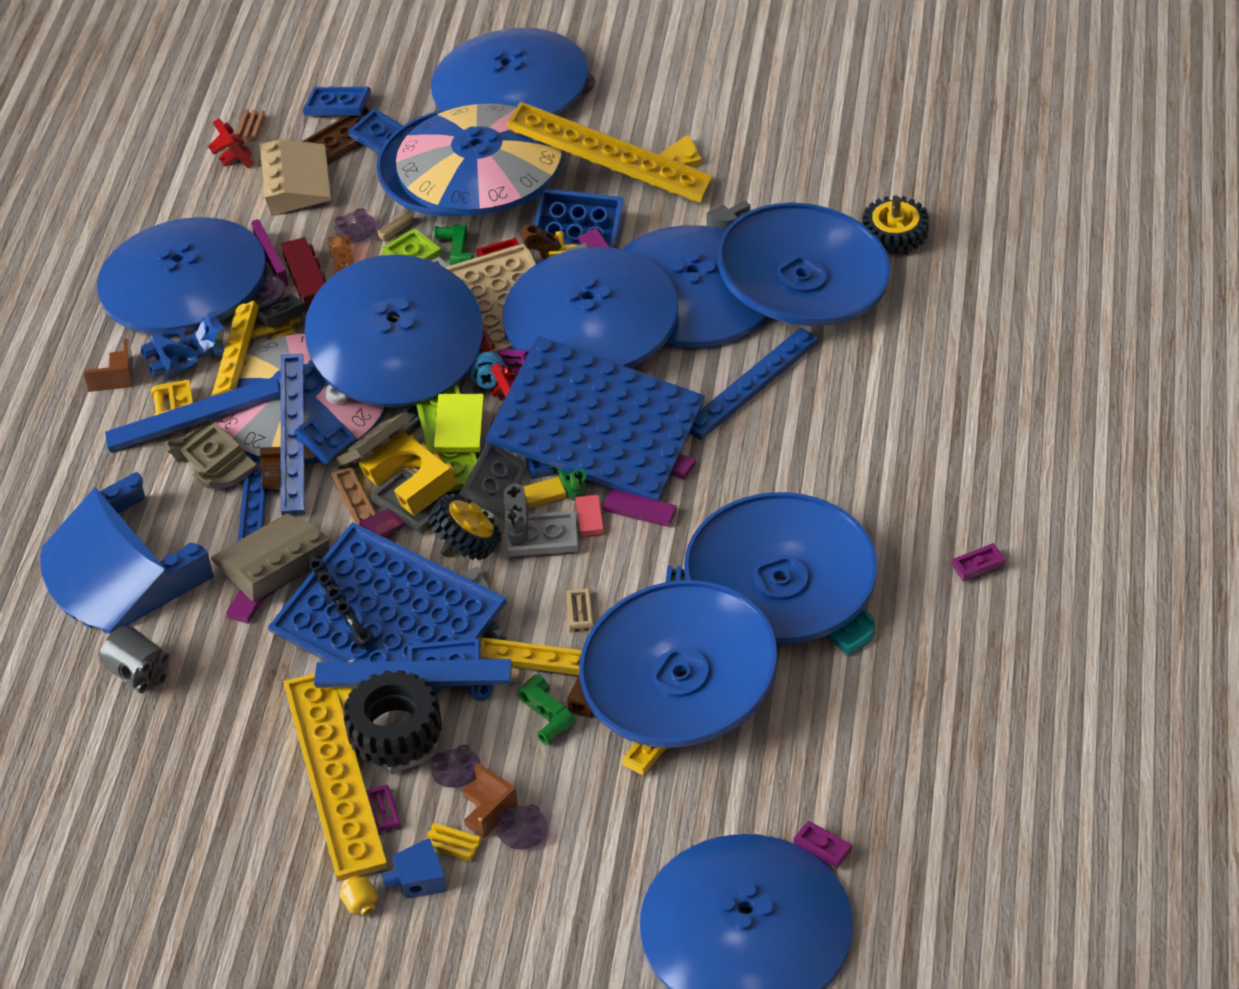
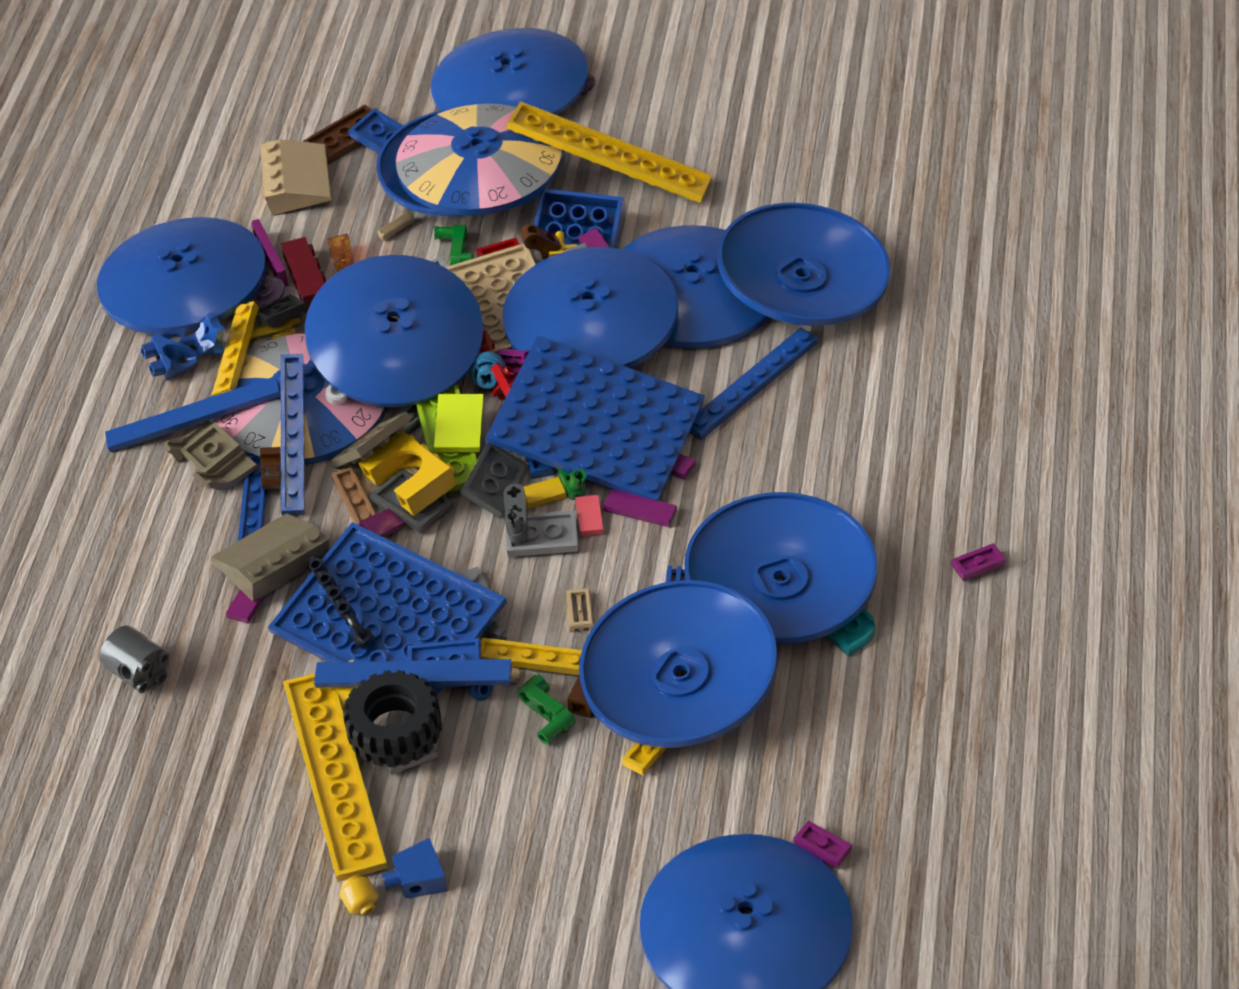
blue windscreen [40,472,214,634] -> none
dark orange panel [84,339,133,392] -> none
yellow plate [151,380,193,416] -> none
red plate [208,118,254,168] -> none
nougat tile [236,109,265,142] -> none
blue tile [294,417,357,465] -> none
blue tile [303,87,371,115] -> none
clear purple dish [335,208,376,242] -> none
magenta tile [366,784,402,835] -> none
lime plate [382,228,442,261] -> none
yellow tile [424,822,481,862] -> none
black wheel [428,494,501,560] -> none
clear purple dish [431,745,480,788] -> none
dark orange panel [462,763,518,838] -> none
clear purple dish [496,805,547,849] -> none
yellow wing [658,135,702,168] -> none
dark grey brick [706,200,751,230] -> none
wheel [862,196,929,254] -> none

